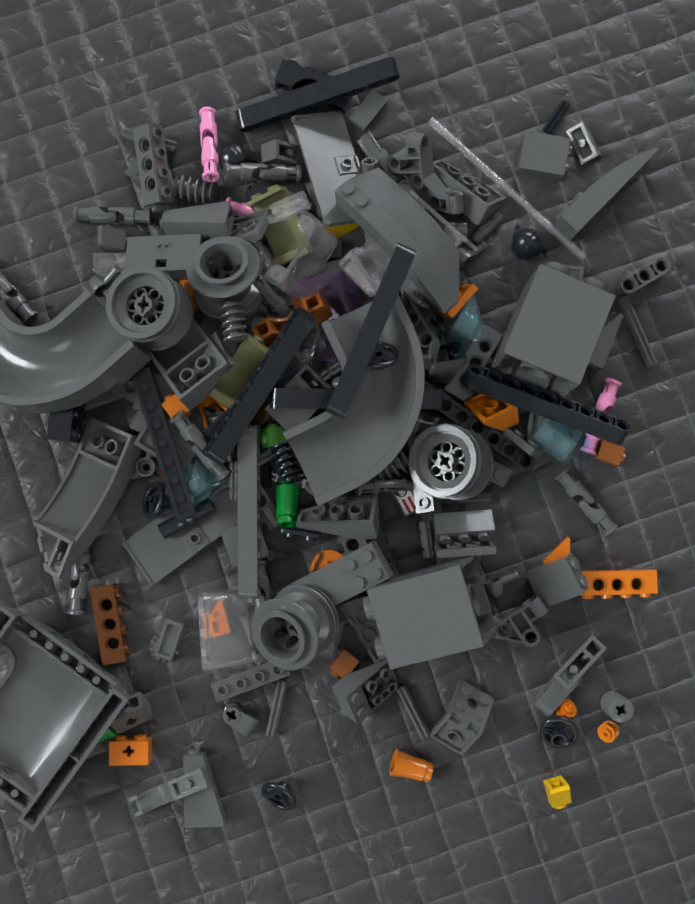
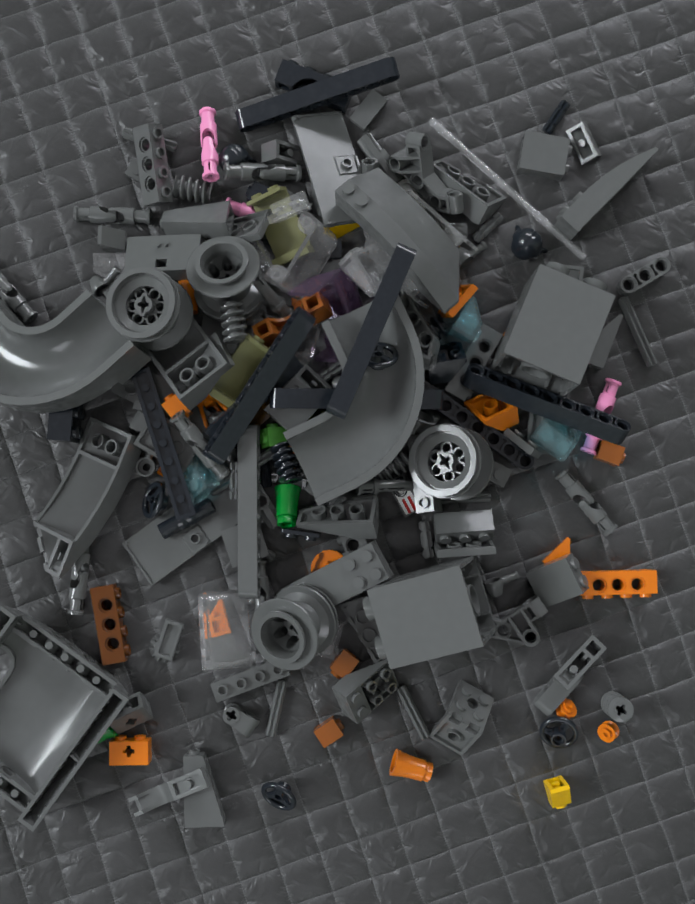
none -> dark orange brick [314,715,345,748]

